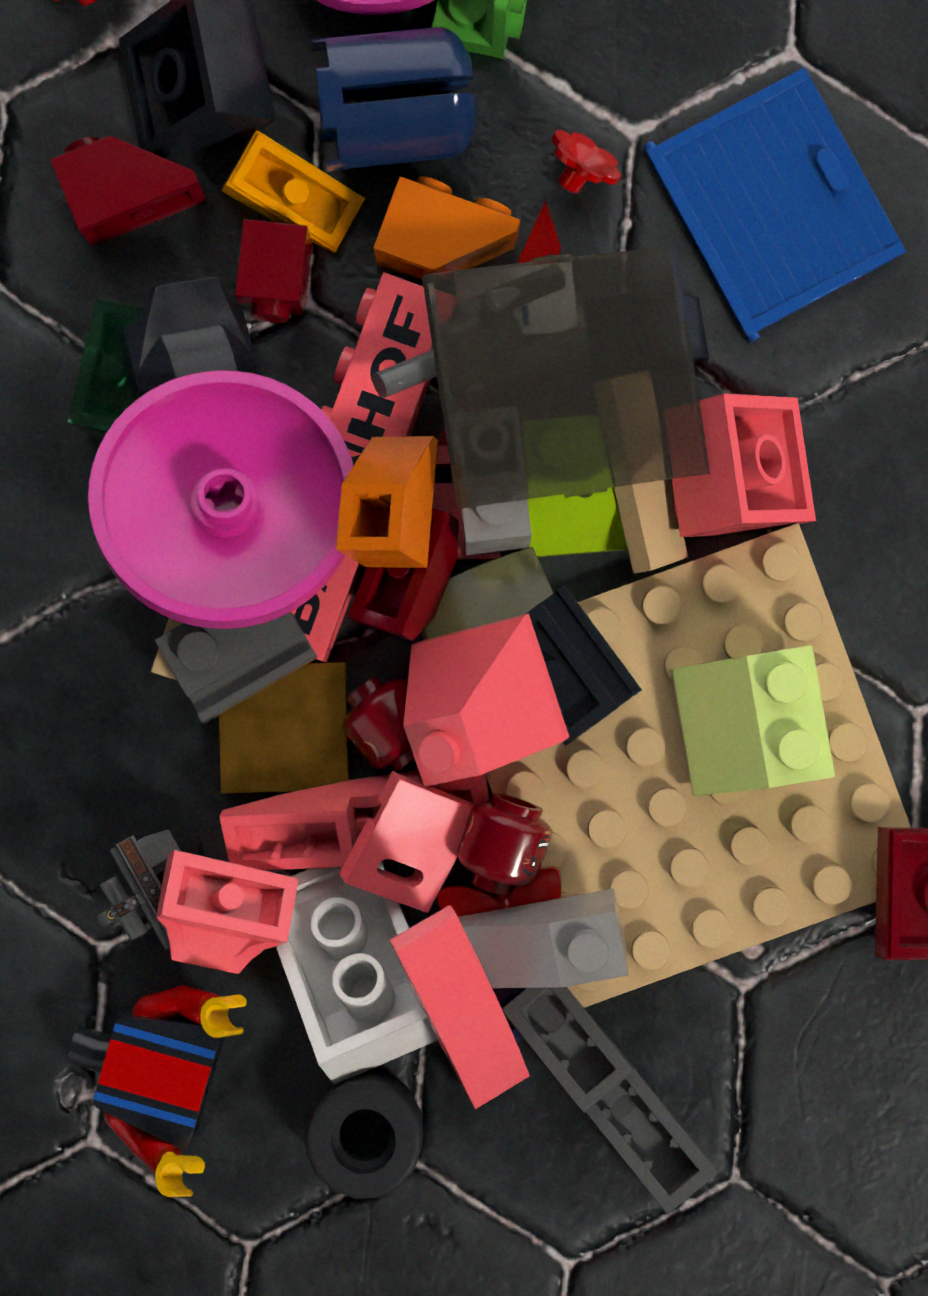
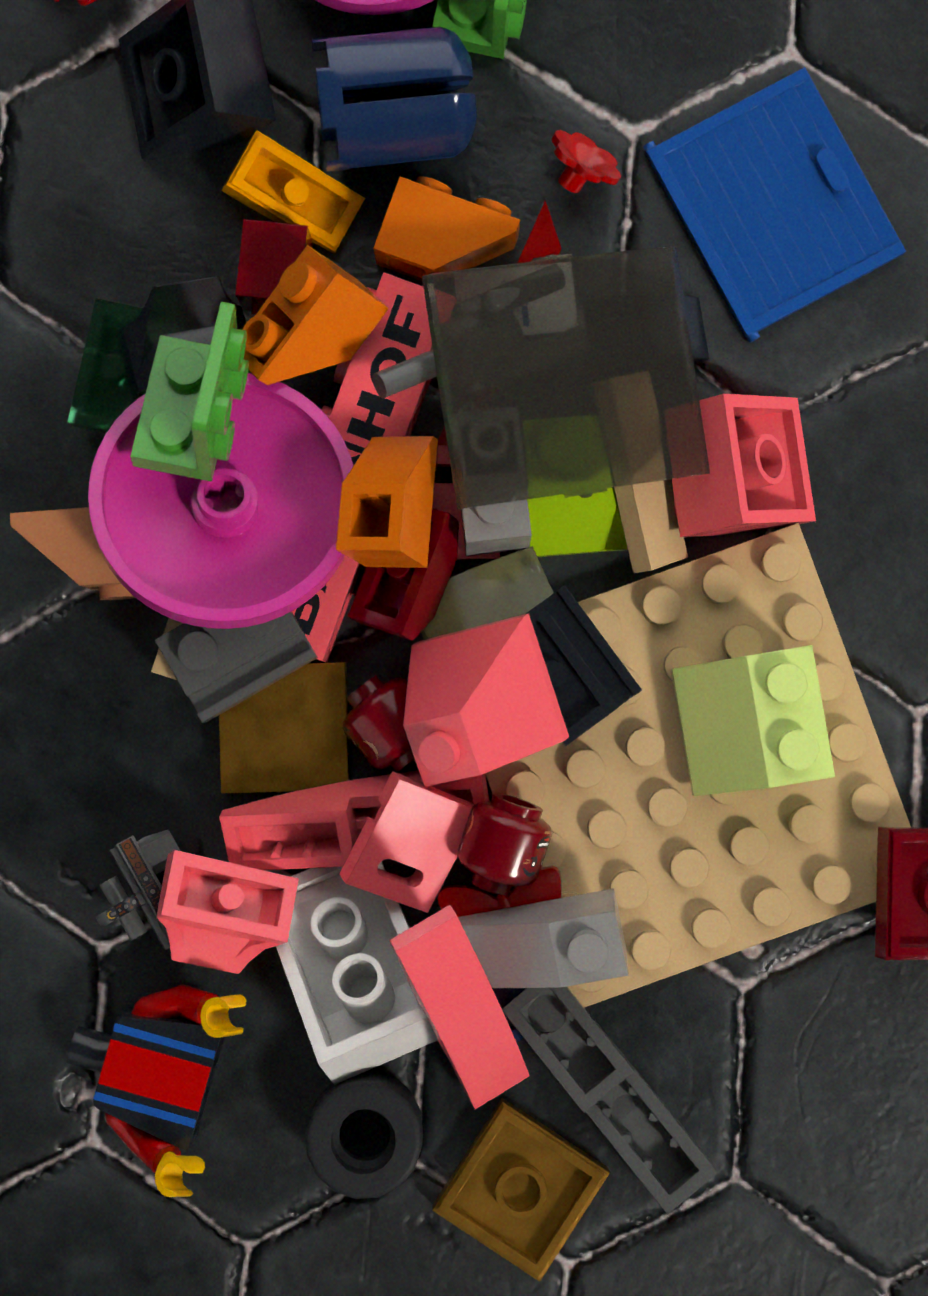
dark red slope [50,135,207,247] -> none
none -> nougat slope [10,507,136,600]
none -> bright green bracket [130,302,249,482]
none -> orange slope [242,244,389,385]
none -> pearl gold tile [432,1098,610,1282]

